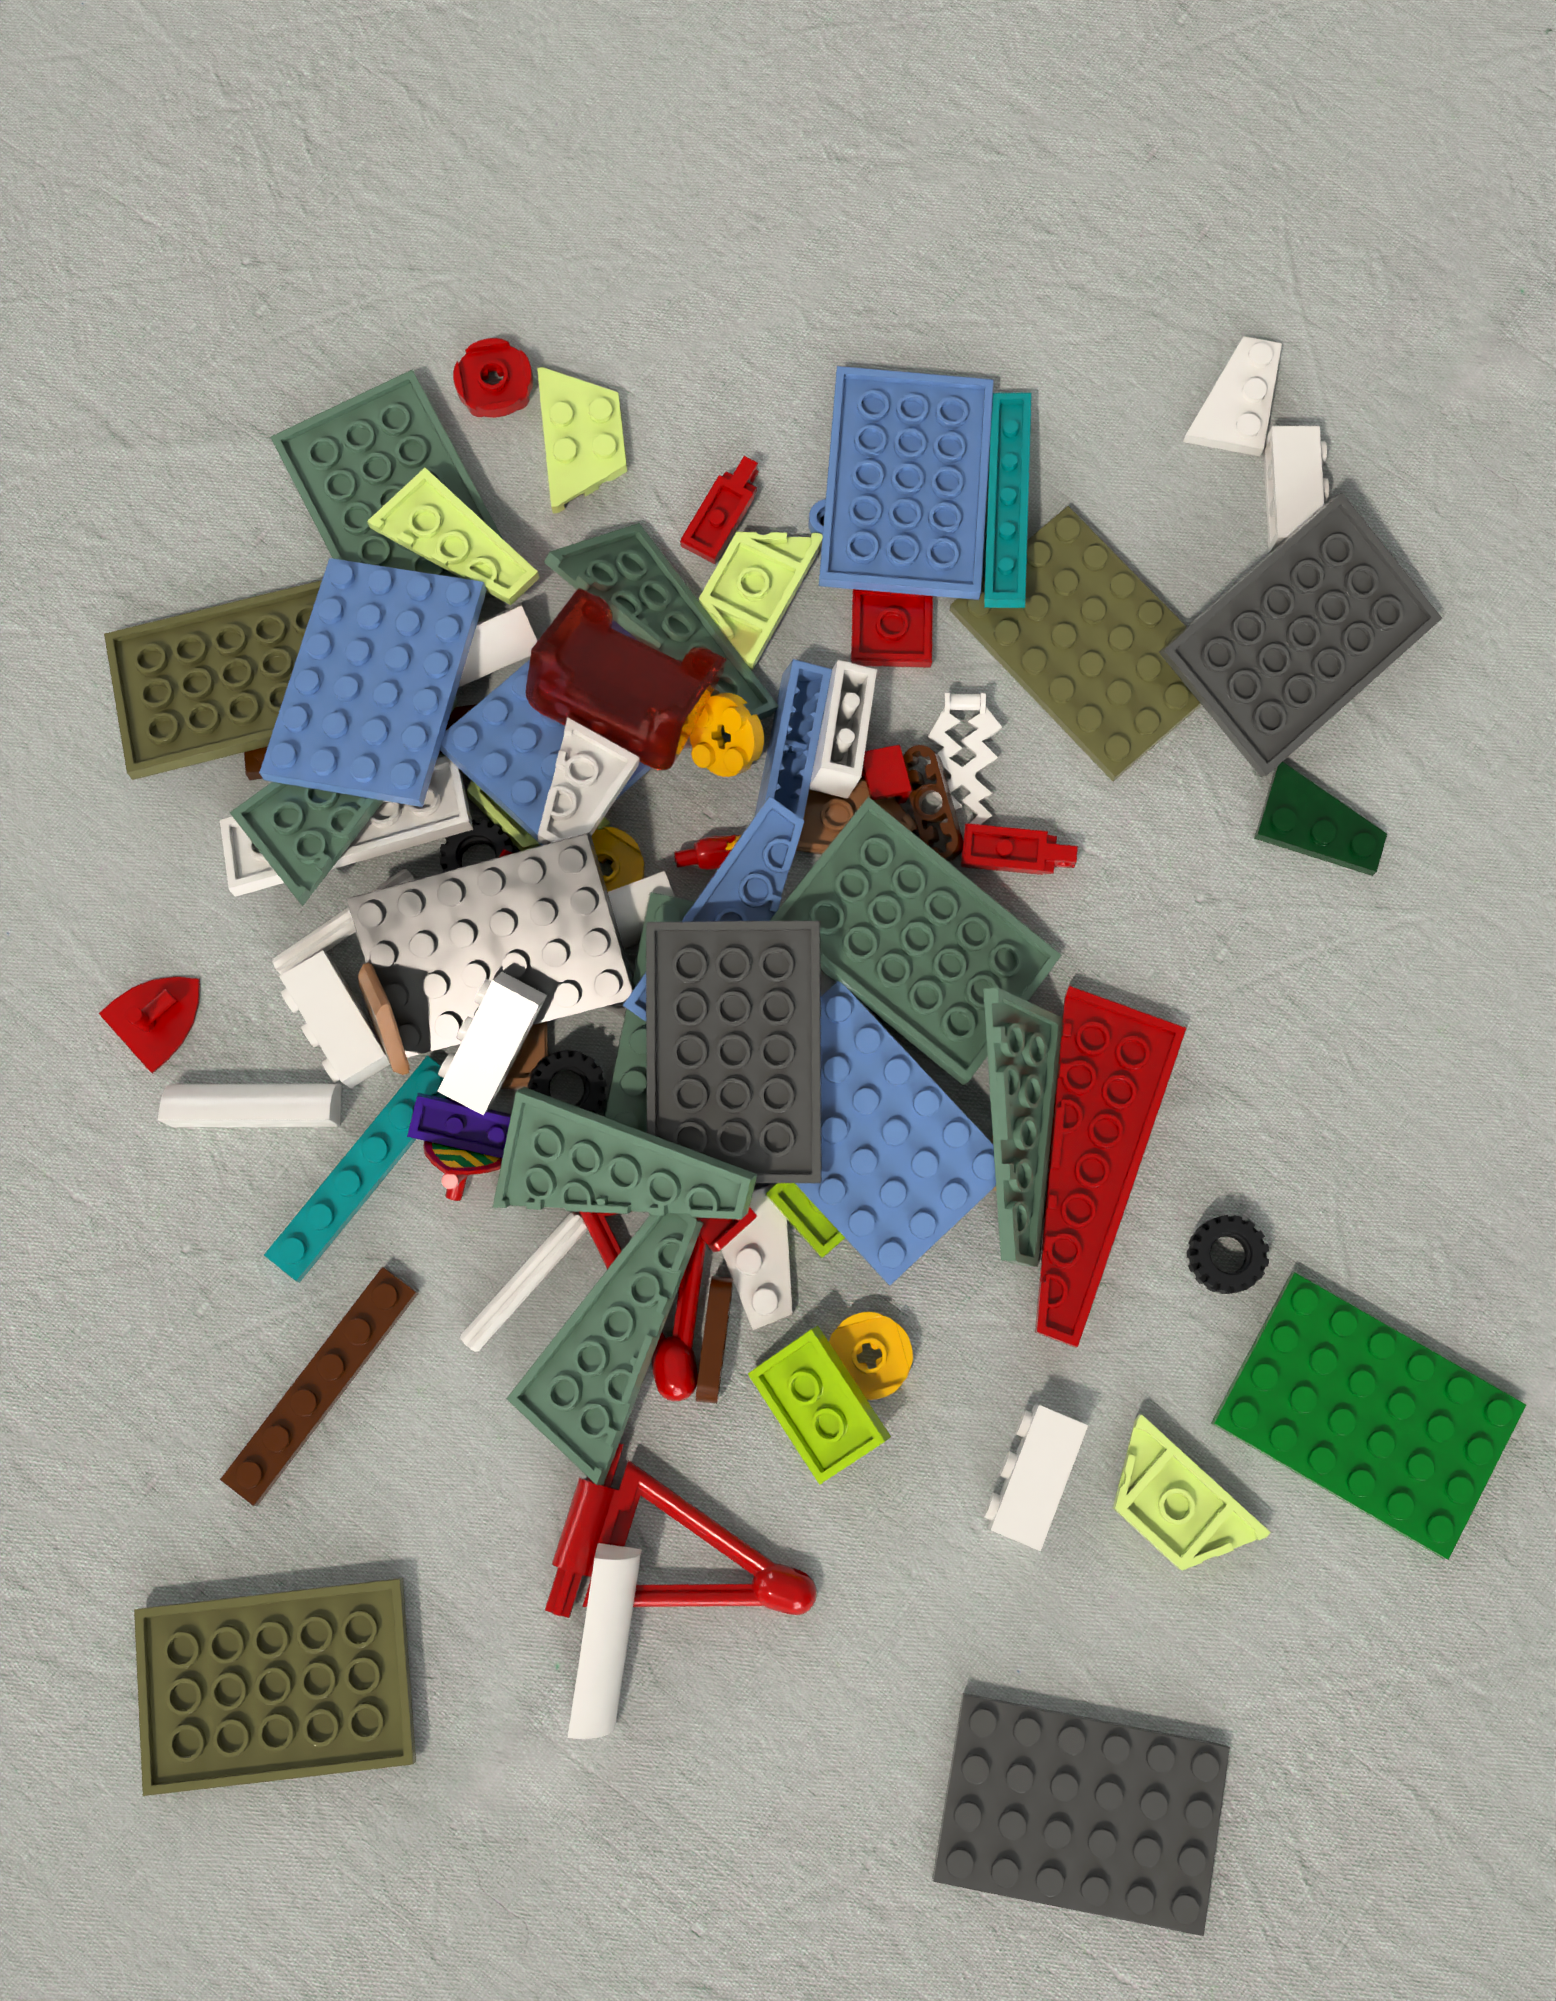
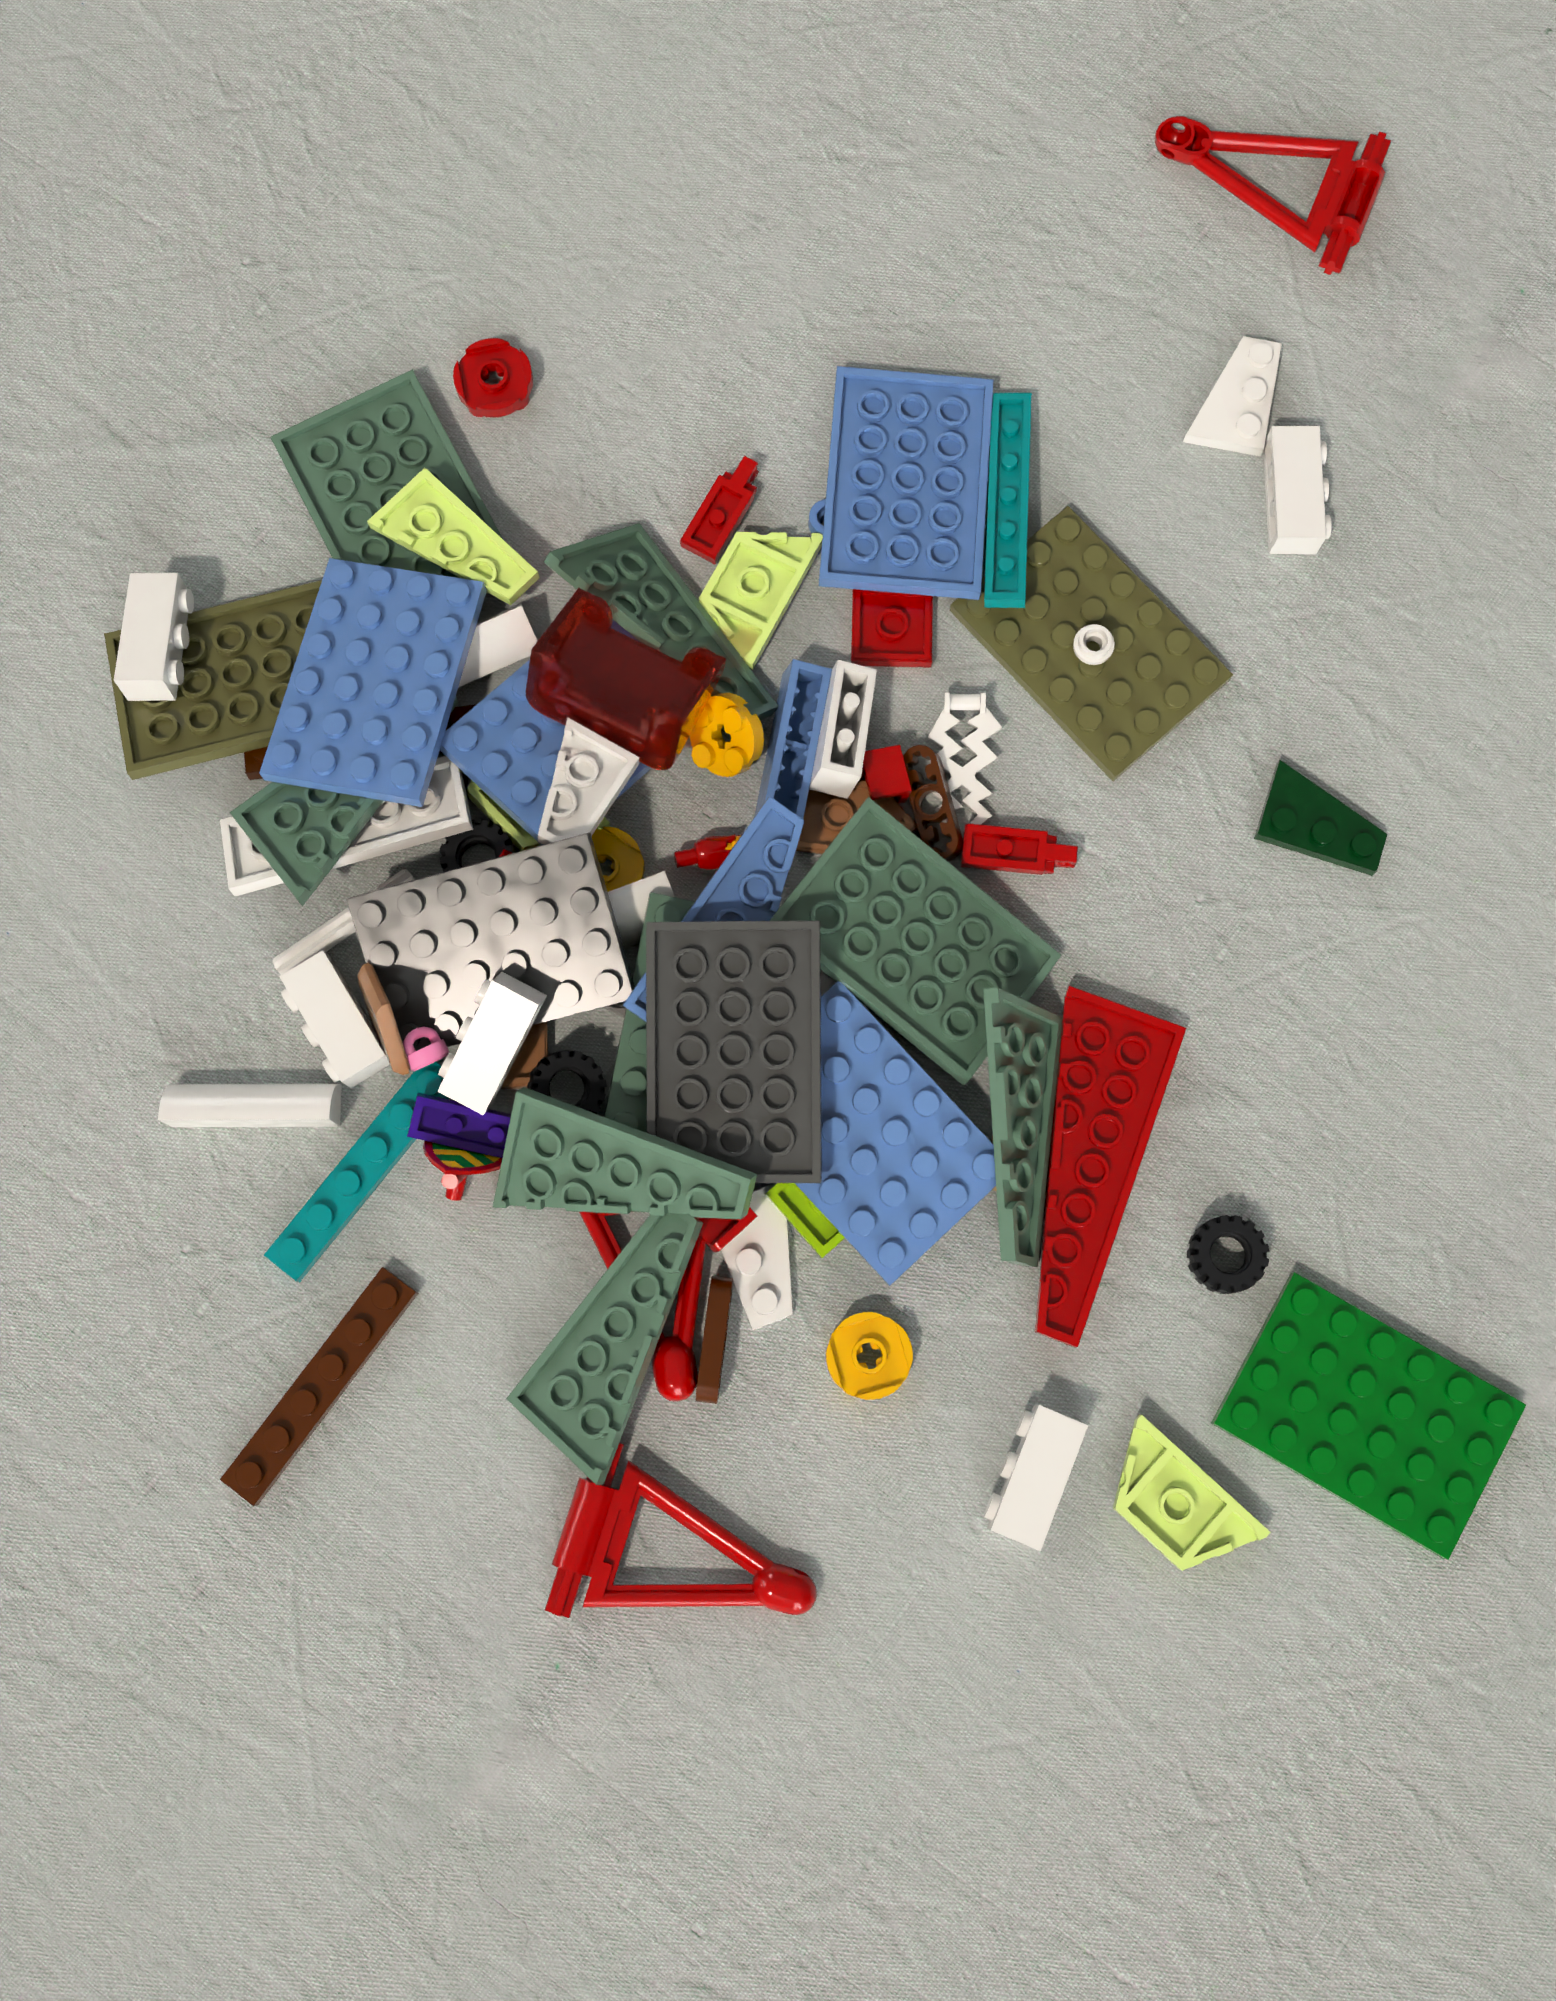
red shield [98,977,200,1074] -> none
olive plate [134,1578,416,1796] -> none
white axle [460,1212,588,1352] -> none
yellowish green wing [537,367,627,514] -> none
white brick [568,1543,642,1739] -> none
lime plate [748,1325,891,1485] -> none
dark grey plate [932,1693,1230,1936] -> none
dark grey plate [1159,493,1442,777] -> none
none -> white brick [114,573,194,701]
none -> bright pink tile [403,1027,450,1072]
none -> white plate [1073,624,1115,665]
none -> red piece [1155,116,1391,275]

